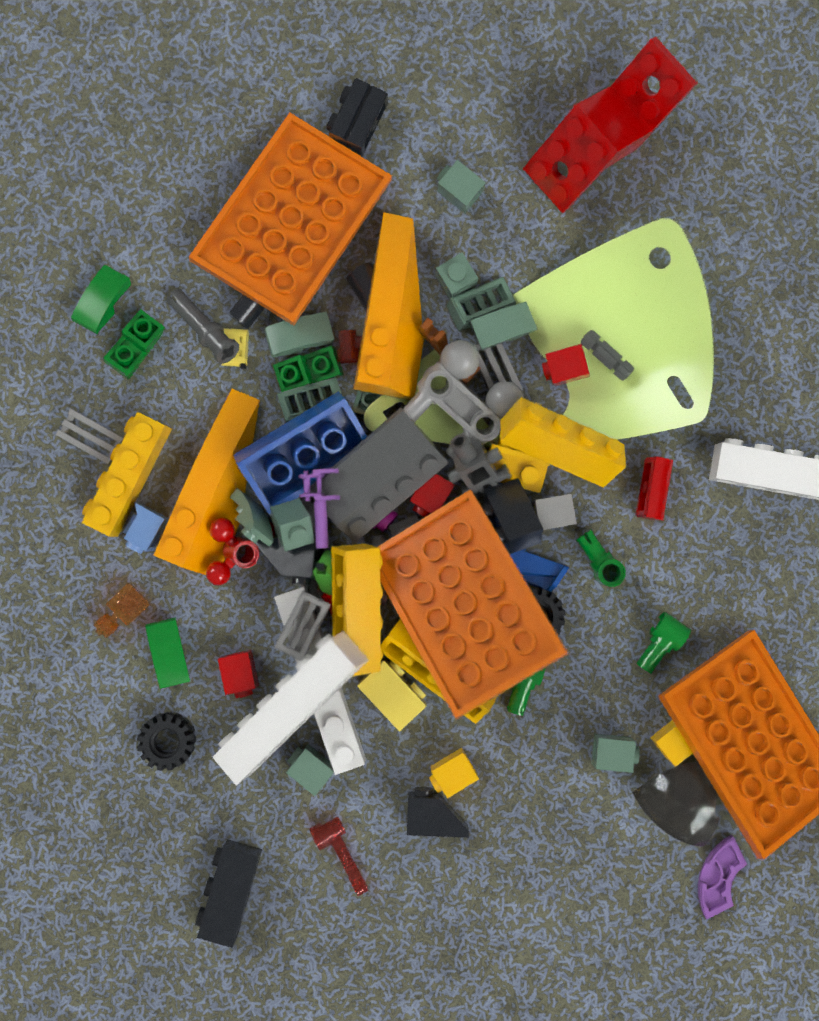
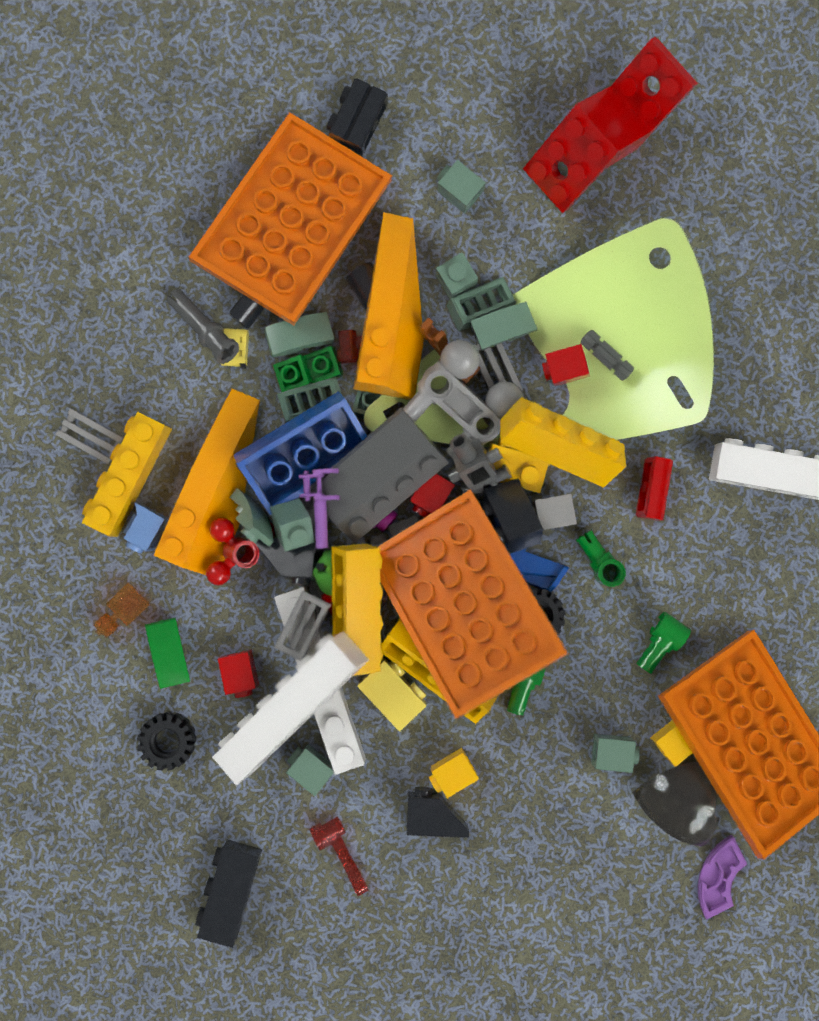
green slope [71,264,131,334] -> none
green slope [103,309,165,380] -> none

